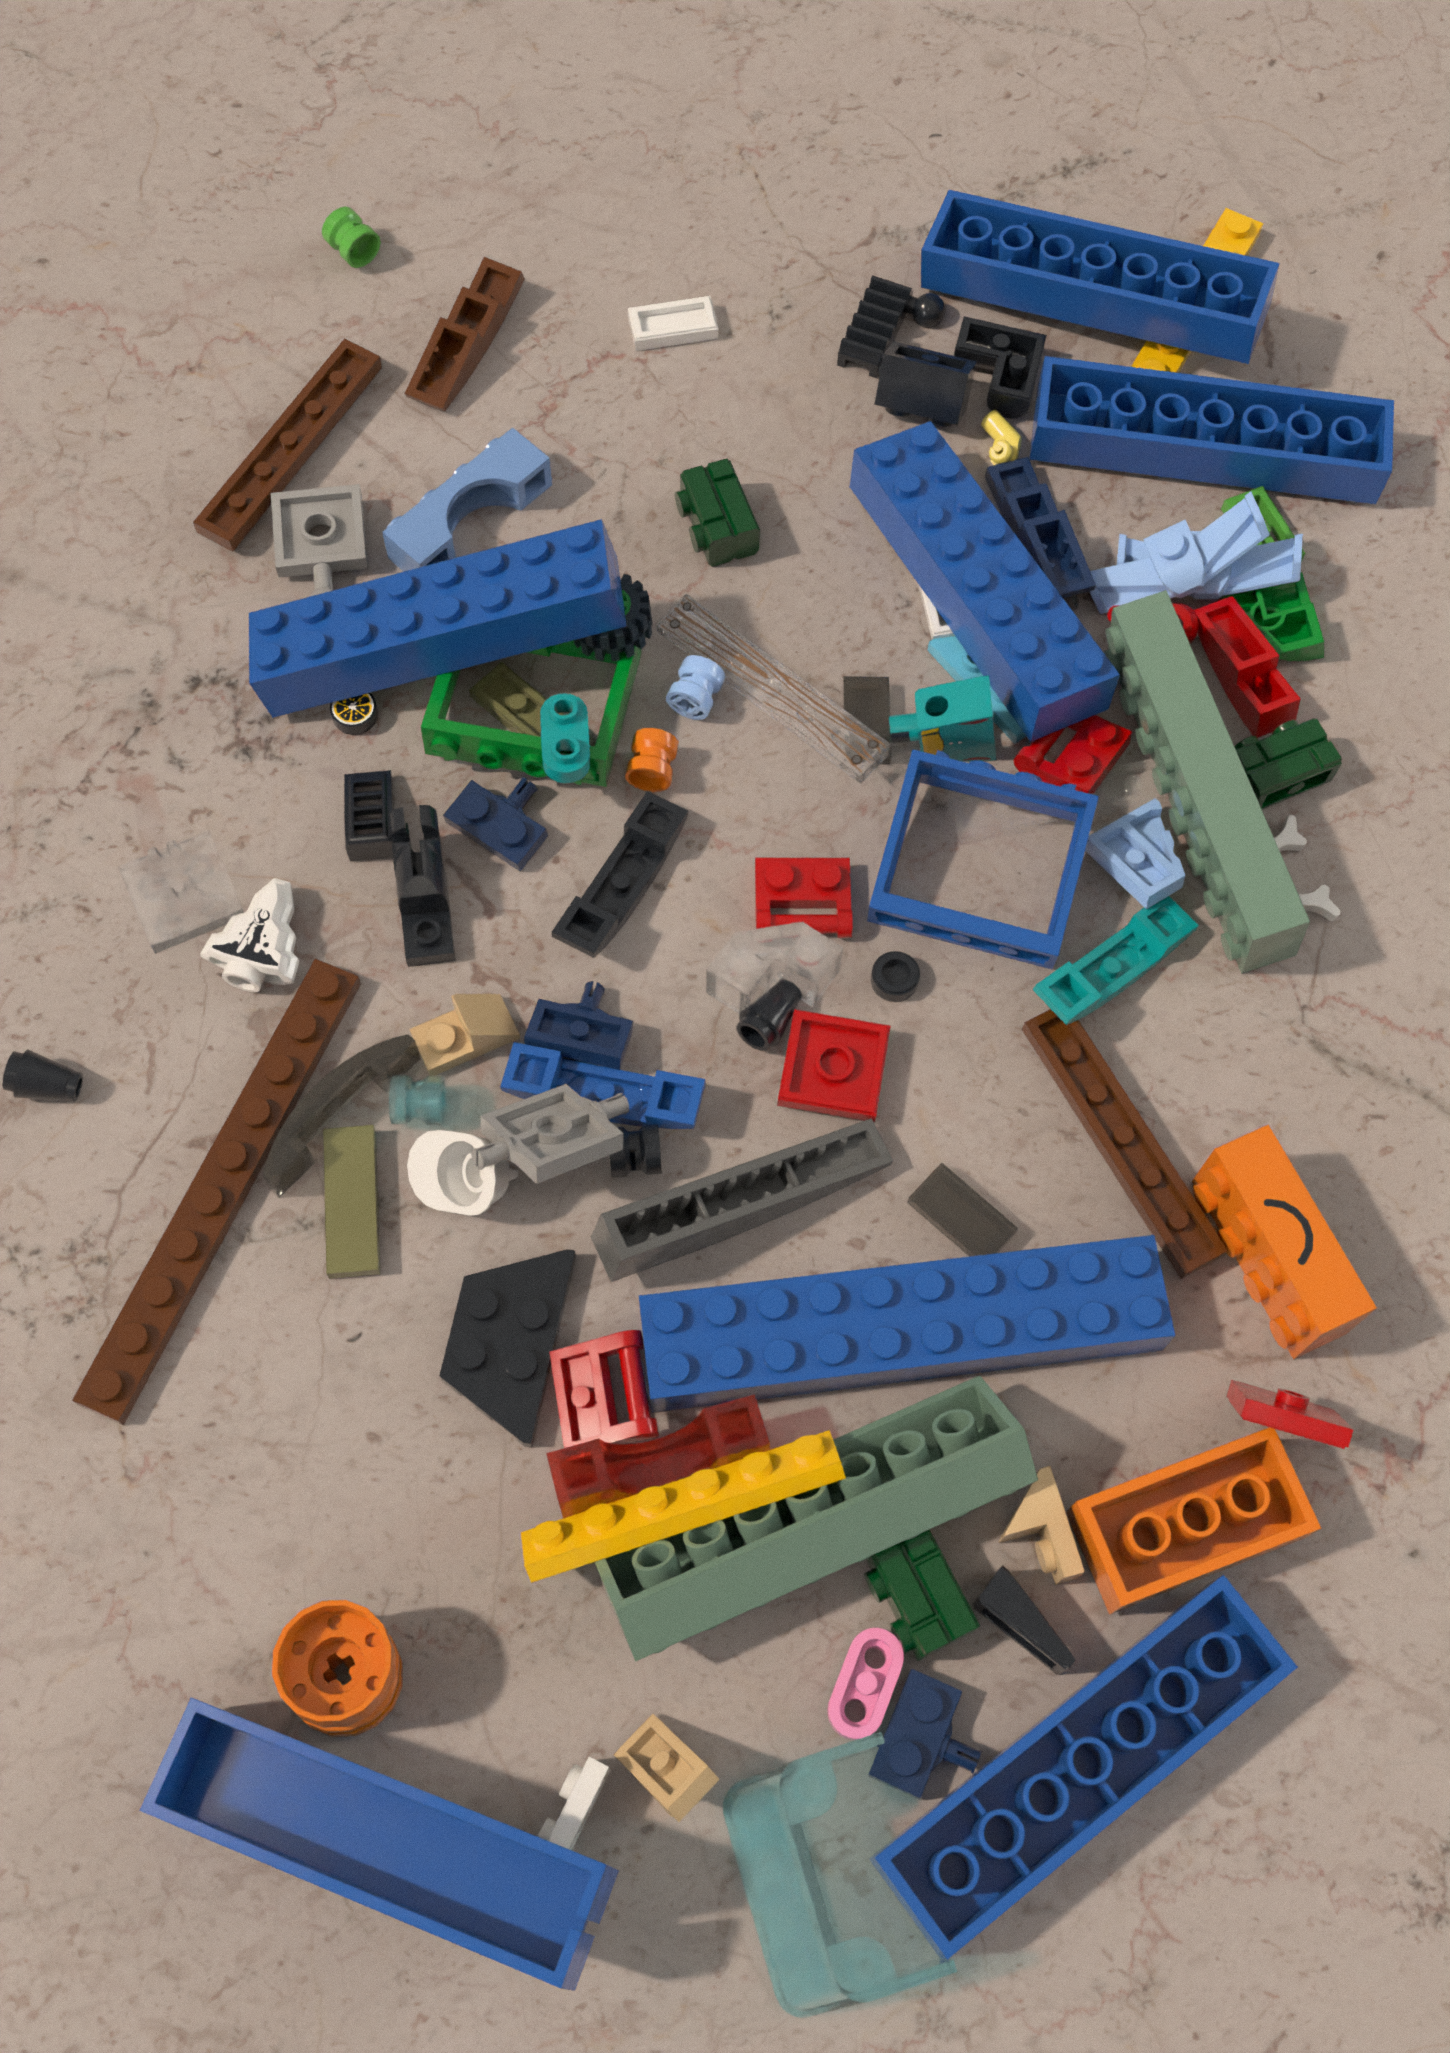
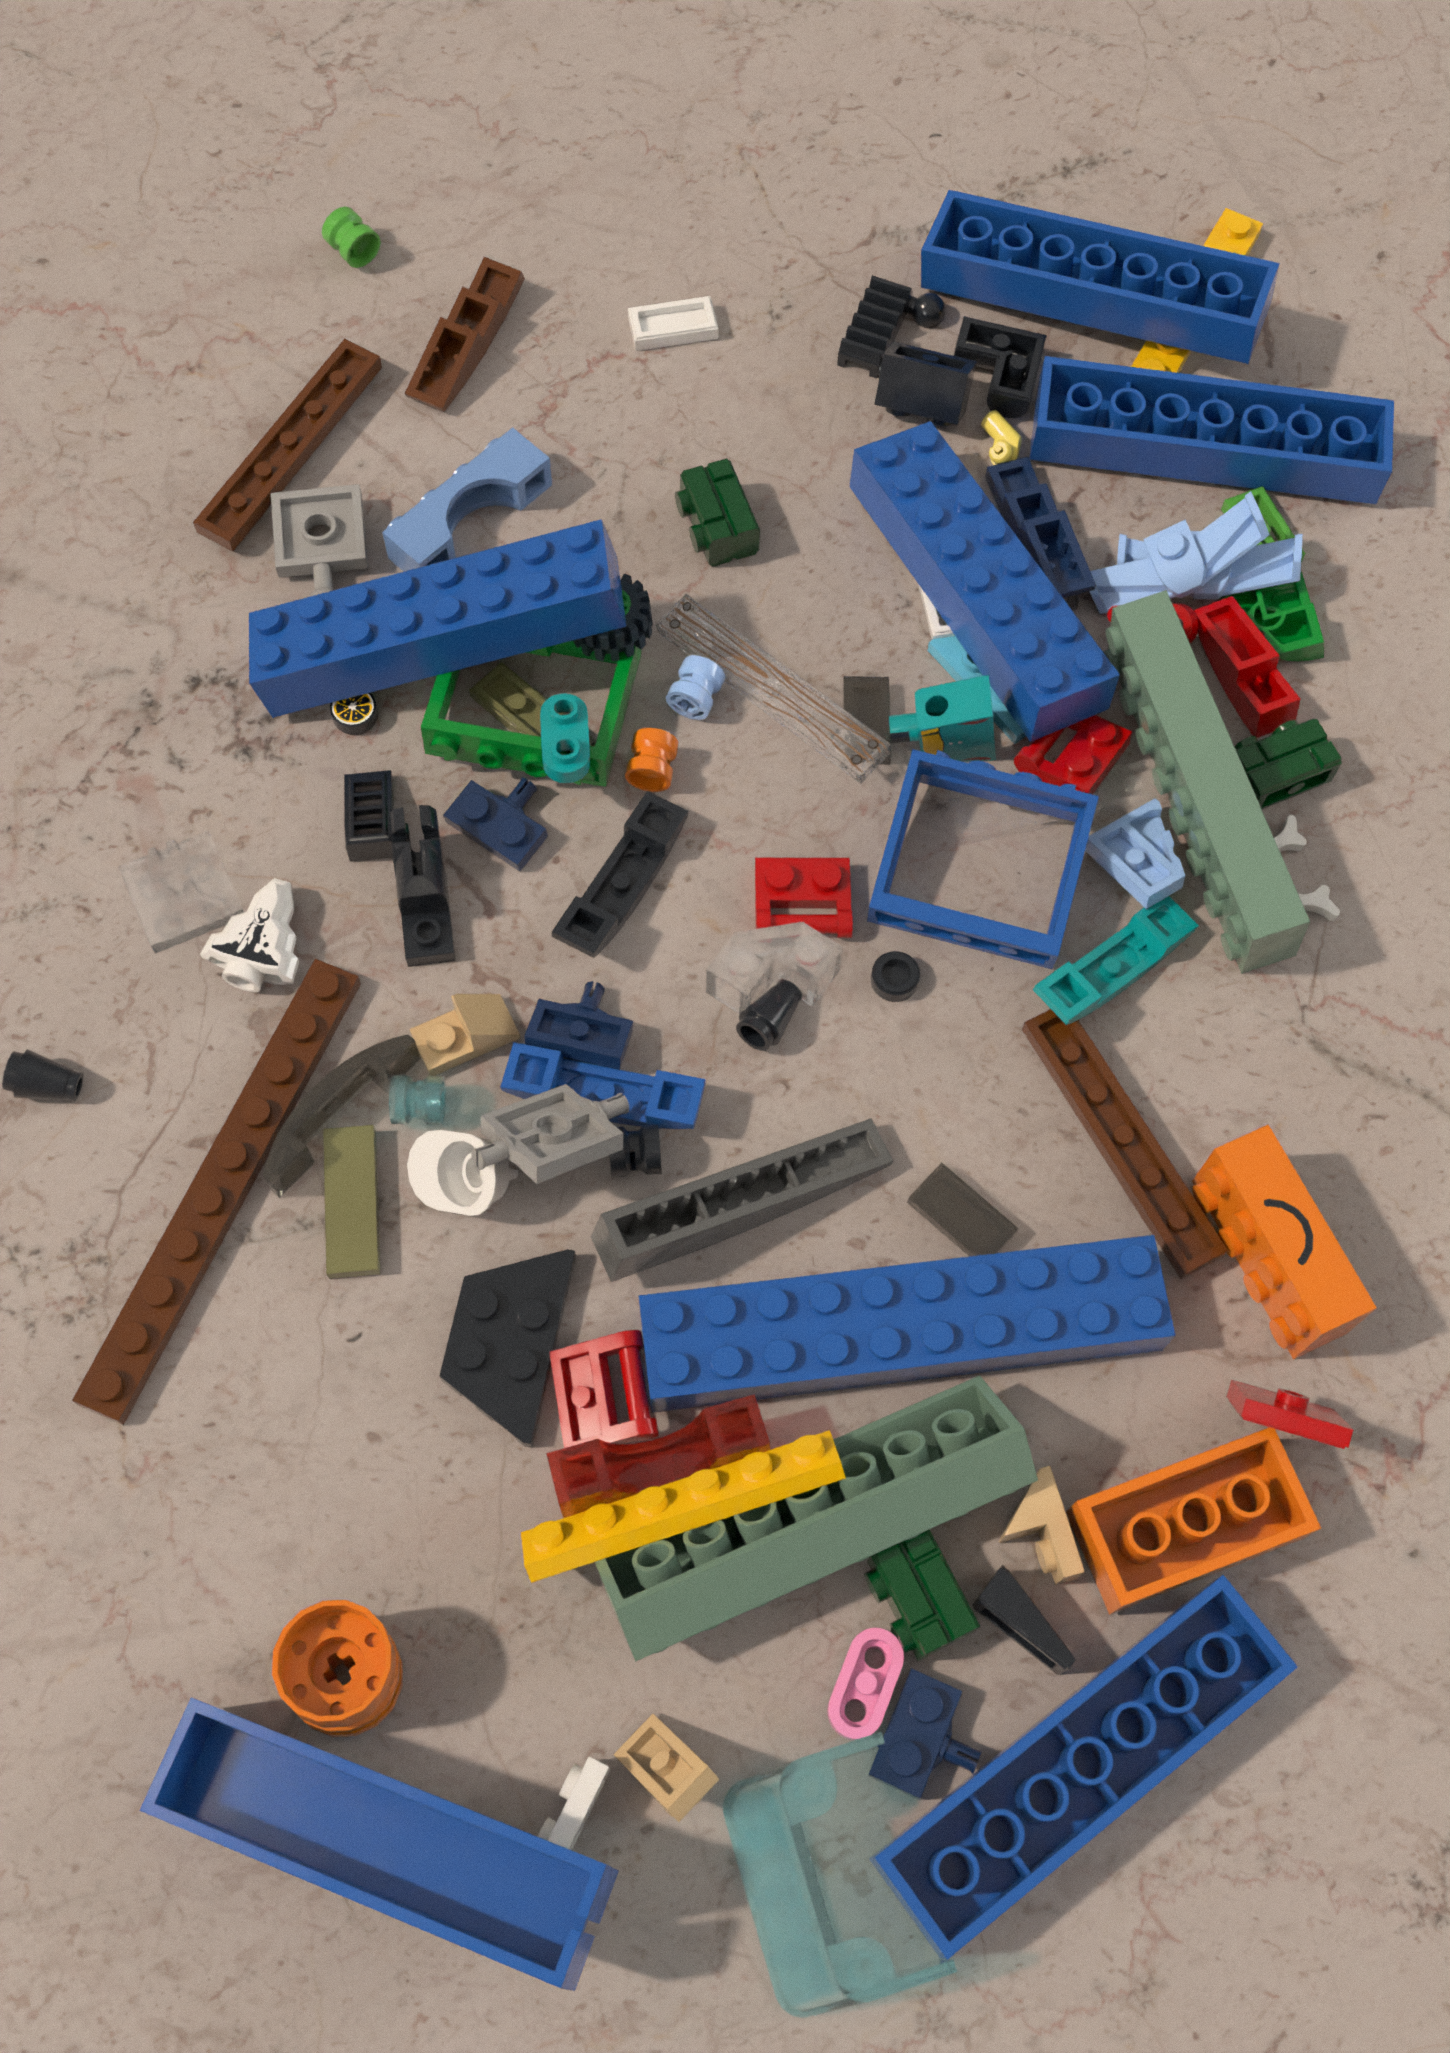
red plate [777,1009,891,1122] -> none

